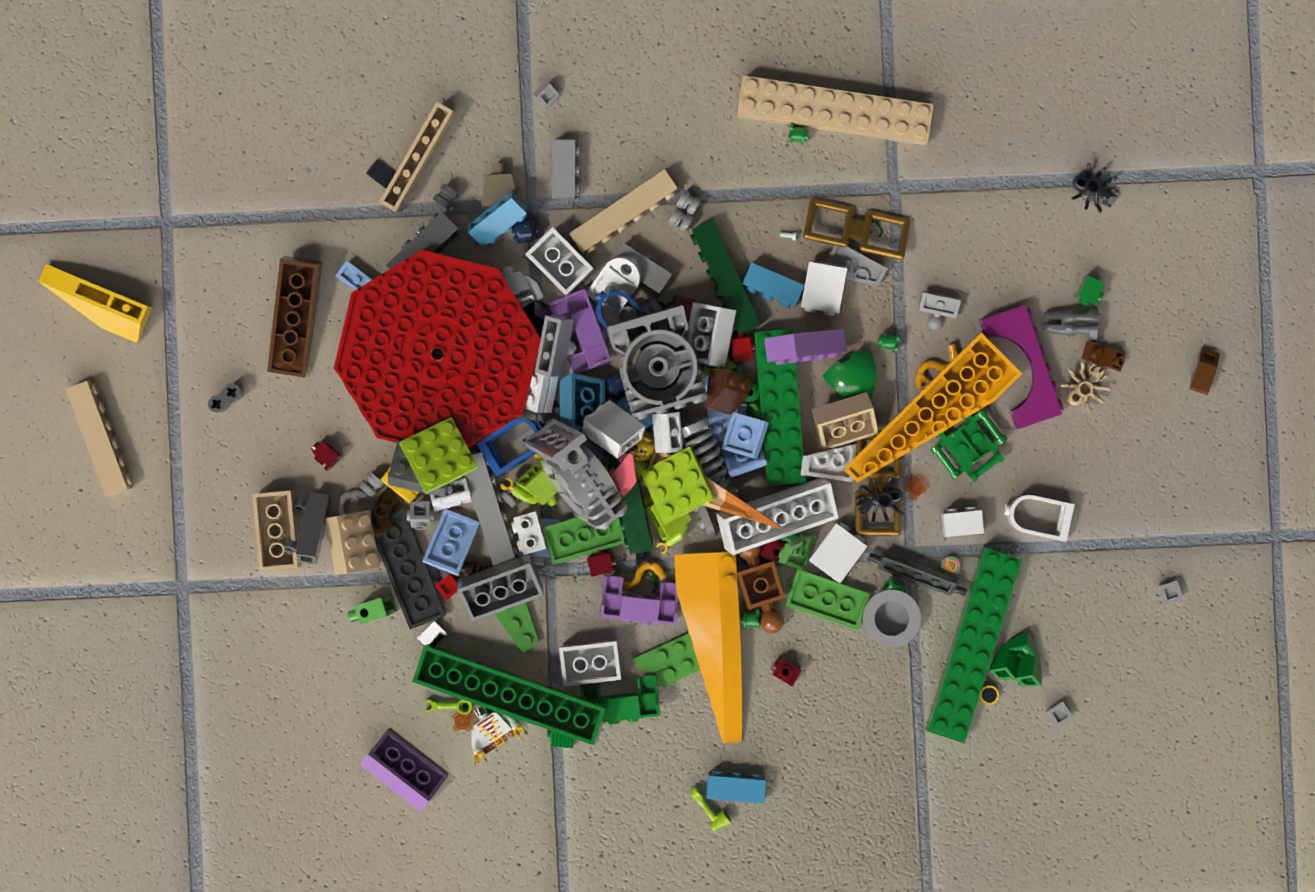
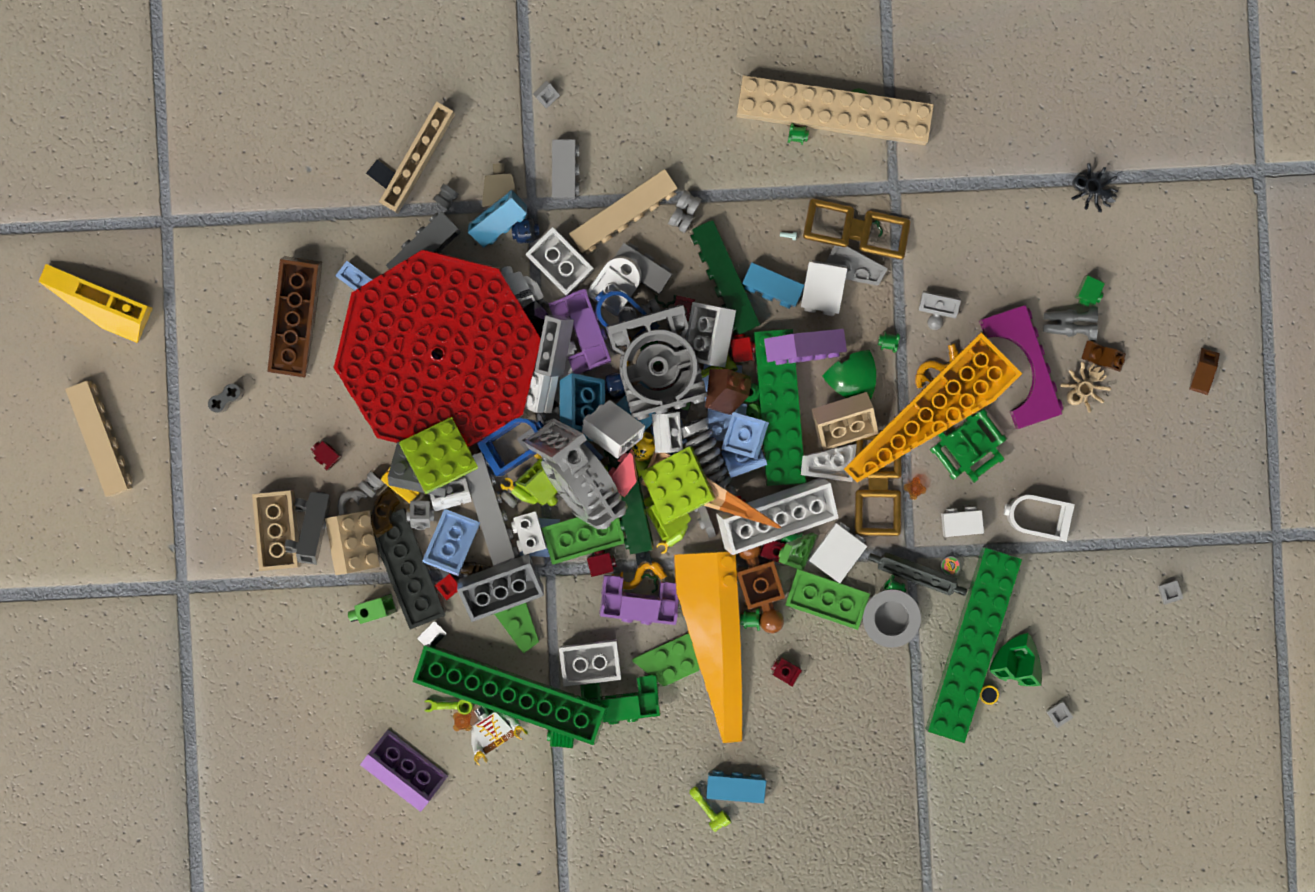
black animal [855,476,904,524] -> none

